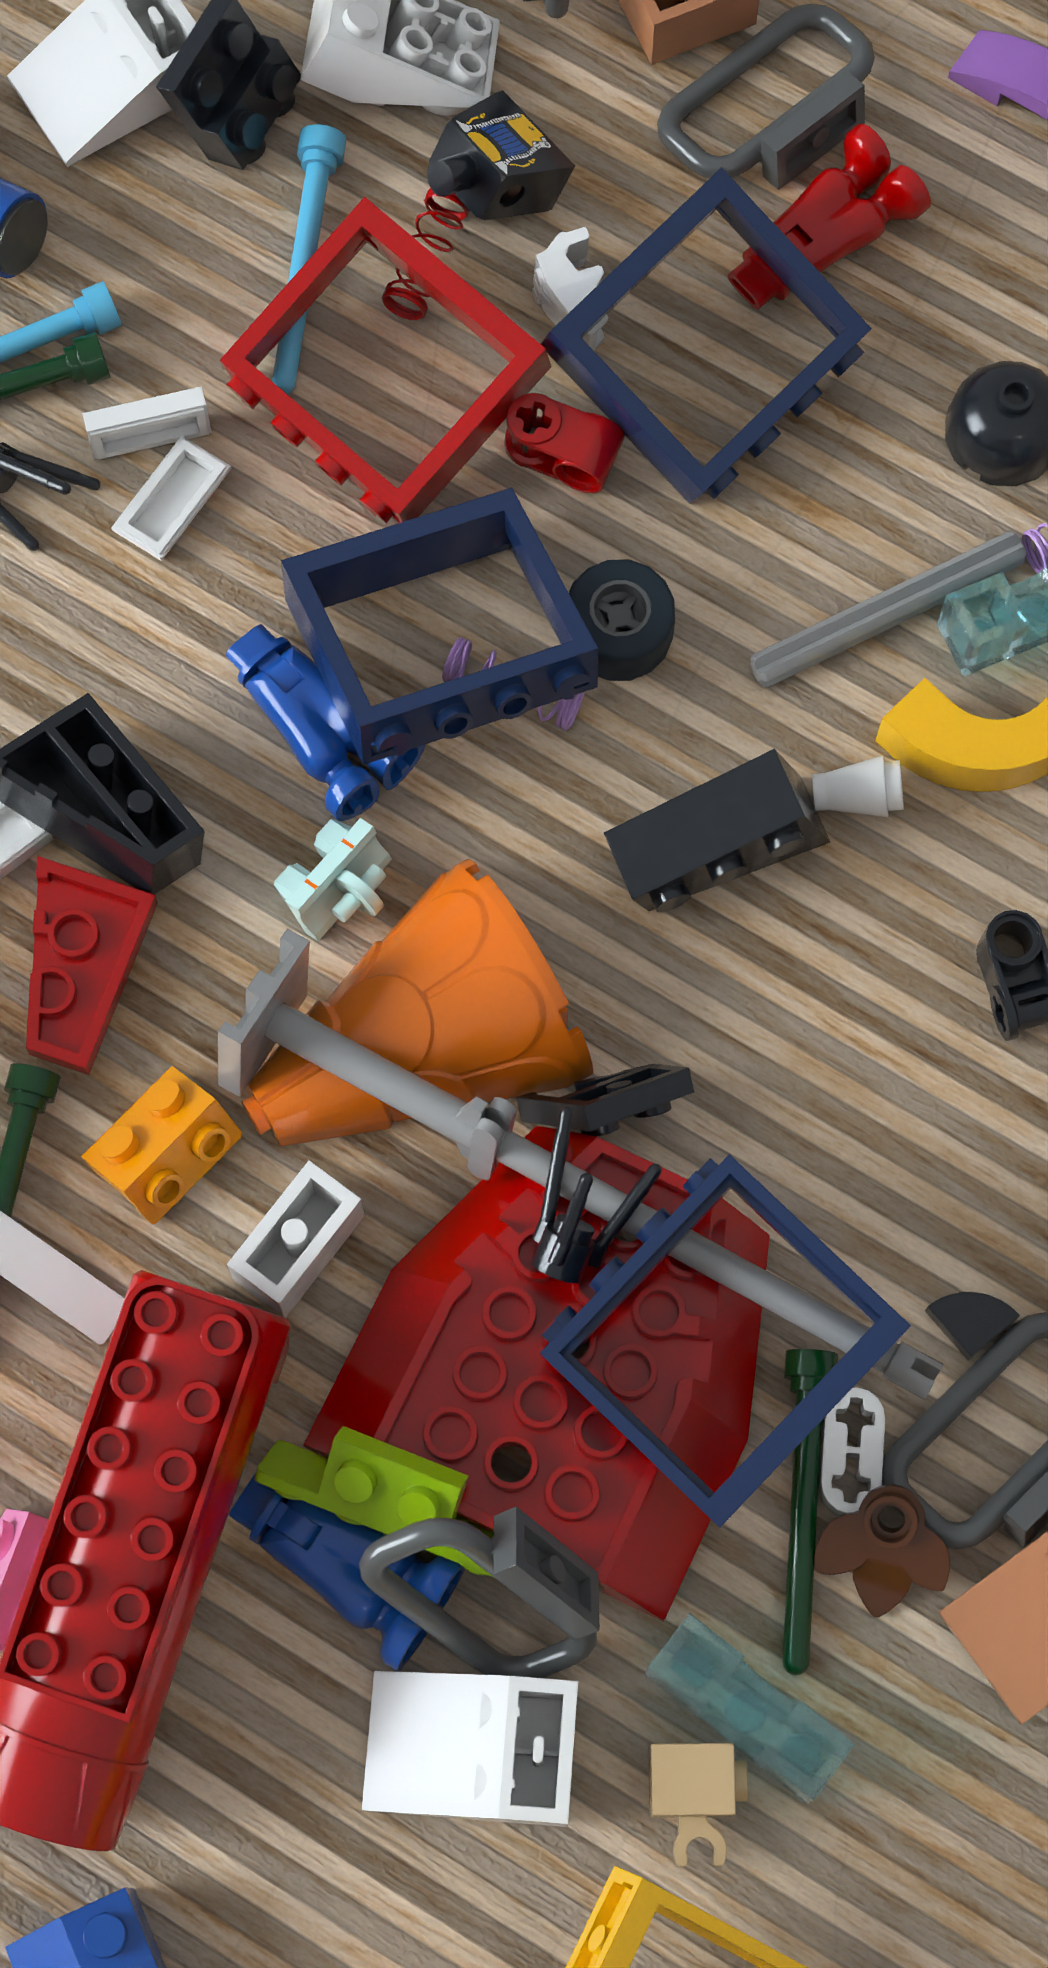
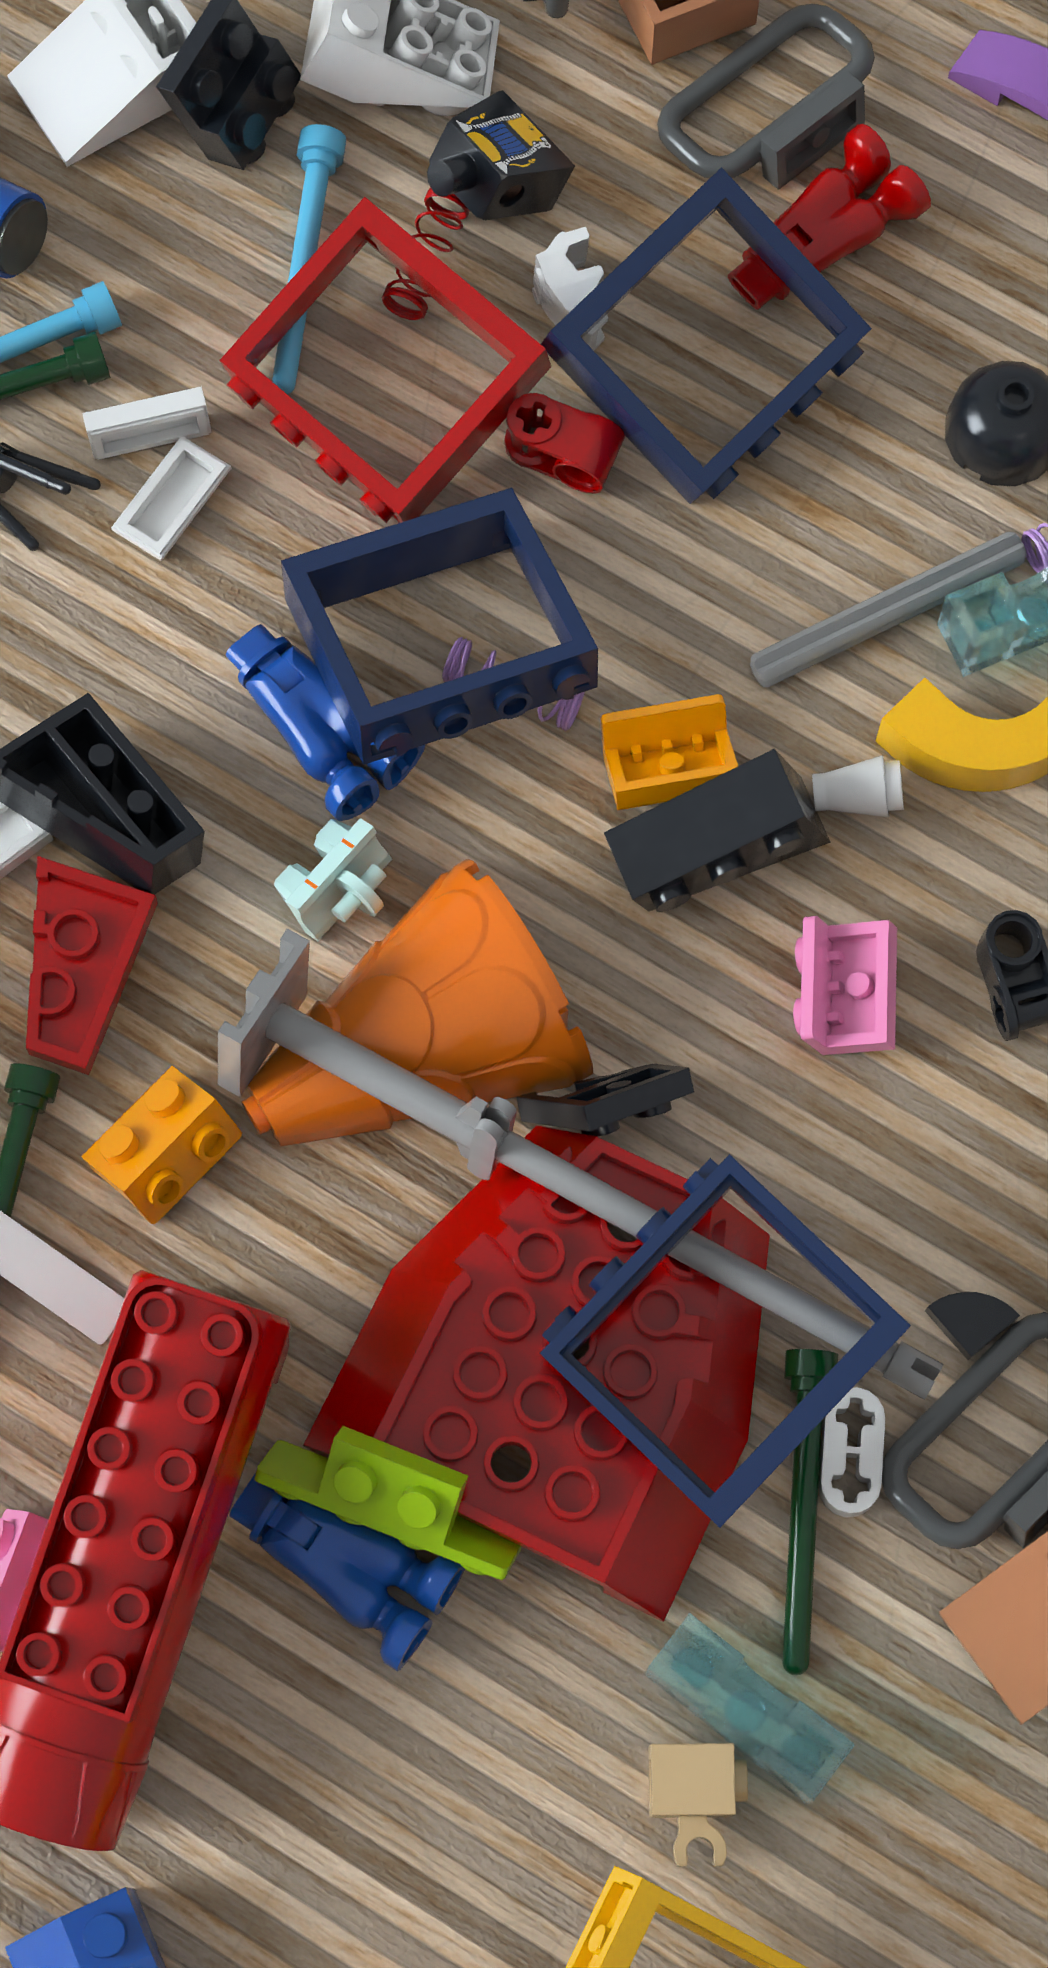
white brick [227,1161,365,1318] -> none
dark grey bar [359,1506,600,1678] -> none
white slope [362,1671,578,1827] -> none
black plant [531,1107,662,1284] -> none
black wheel [569,559,675,681] -> none
reddish brown plate [814,1484,950,1617] -> none
none -> light orange bracket [600,694,738,810]
none -> bright pink bracket [793,916,897,1055]

